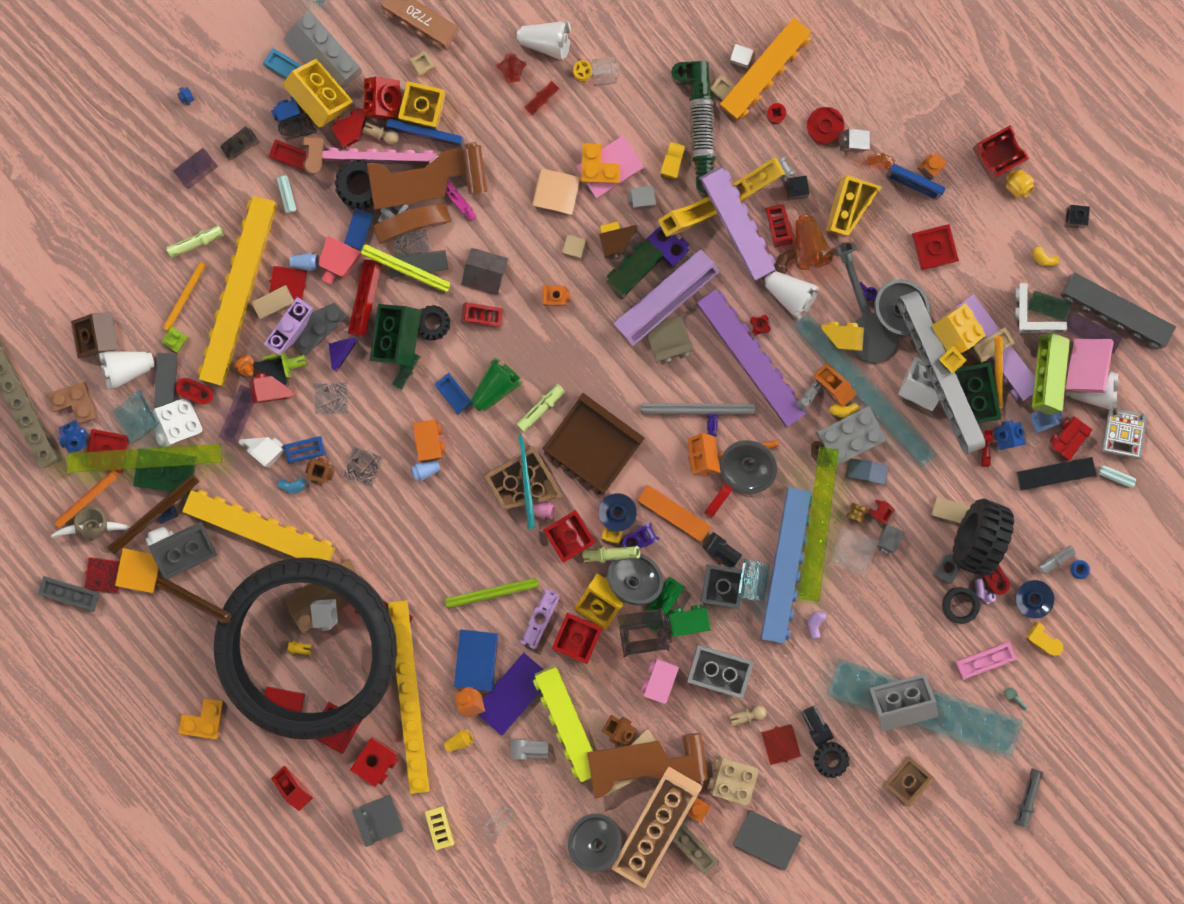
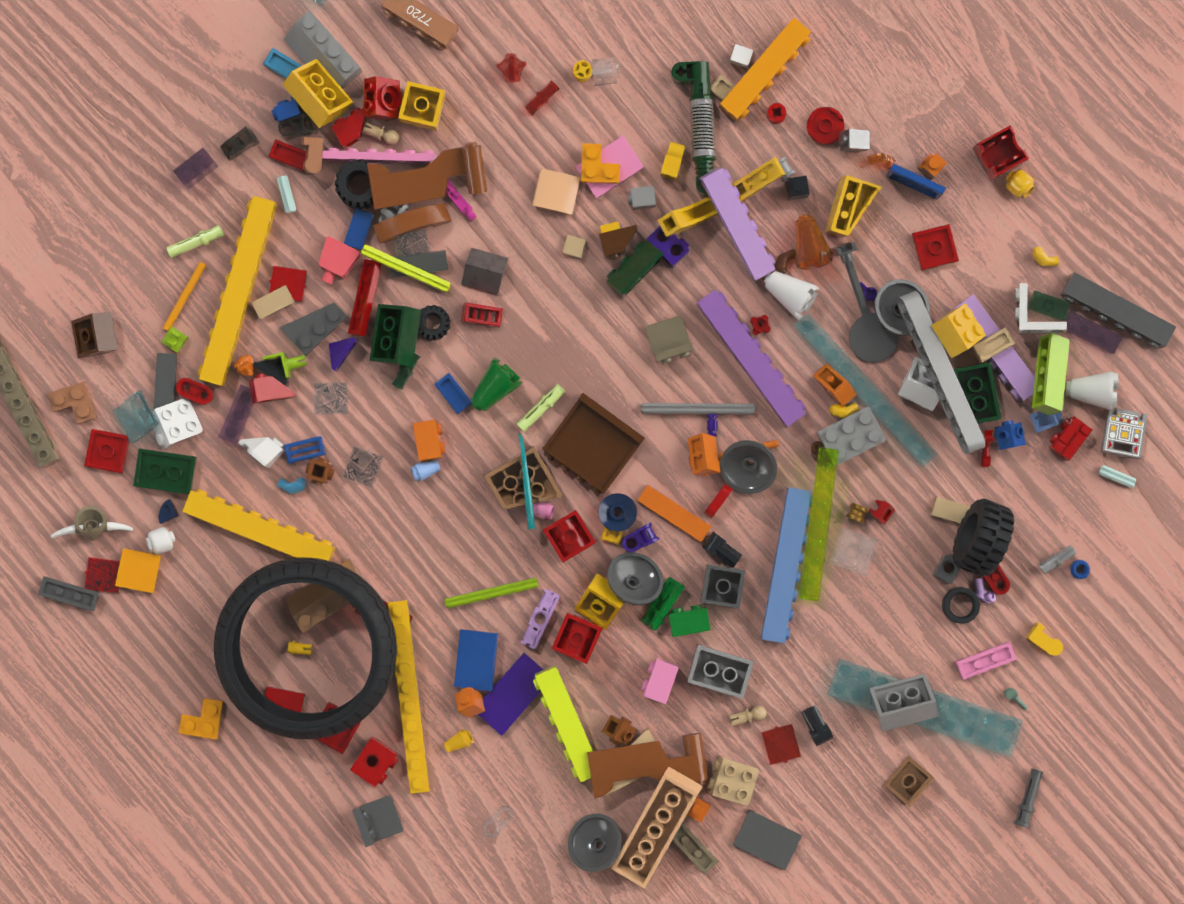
orange tile [55,470,119,529] -> none
blue brick [58,420,88,453] -> none
clear neon green tile [67,444,222,473] -> none
white cone [99,351,155,390] -> none
reddish brown axle [108,475,199,554] -> none
dark grey tile [148,522,217,580] -> none
reddish brown axle [155,577,232,624] -> none
blue plate [177,87,194,106] -> none
lavender slope [264,297,314,355] -> none
red slope [271,765,313,811] -> none
light blue cone [290,252,319,272] -> none
light grey brick [311,599,338,631] -> none
blue tile [386,119,463,147] -> none
tan tile [409,50,436,77] -> none
light yellow slope [425,806,455,850] -> none
light grey piece [510,739,548,759] -> none
white cone [516,21,571,60] -> none
orange brick [543,285,570,306] -> none
yellowish green pin [582,546,640,563] -> none
lavender brick [614,249,719,346] -> none
clear smoke window [618,609,672,657] -> none
clear light blue slope [738,559,770,601] -> none
red slope [765,204,793,248] -> none
light grey axle [797,382,822,410] -> none
lavender arm [808,611,827,639] -> none
black tyre [813,742,850,778] -> none
yellow slope [821,321,864,351] -> none
sand blue slope [847,458,889,485] -> none
flat silver brick [875,524,905,555] -> none
yellow plate [939,346,967,374] -> none
light orange bar [995,335,1003,409] -> none
black tile [1016,457,1096,491] -> none
dark blue dish [1016,580,1054,619] -> none
black brick [1064,205,1090,229] -> none
bright pink tile [1065,339,1114,393] -> none

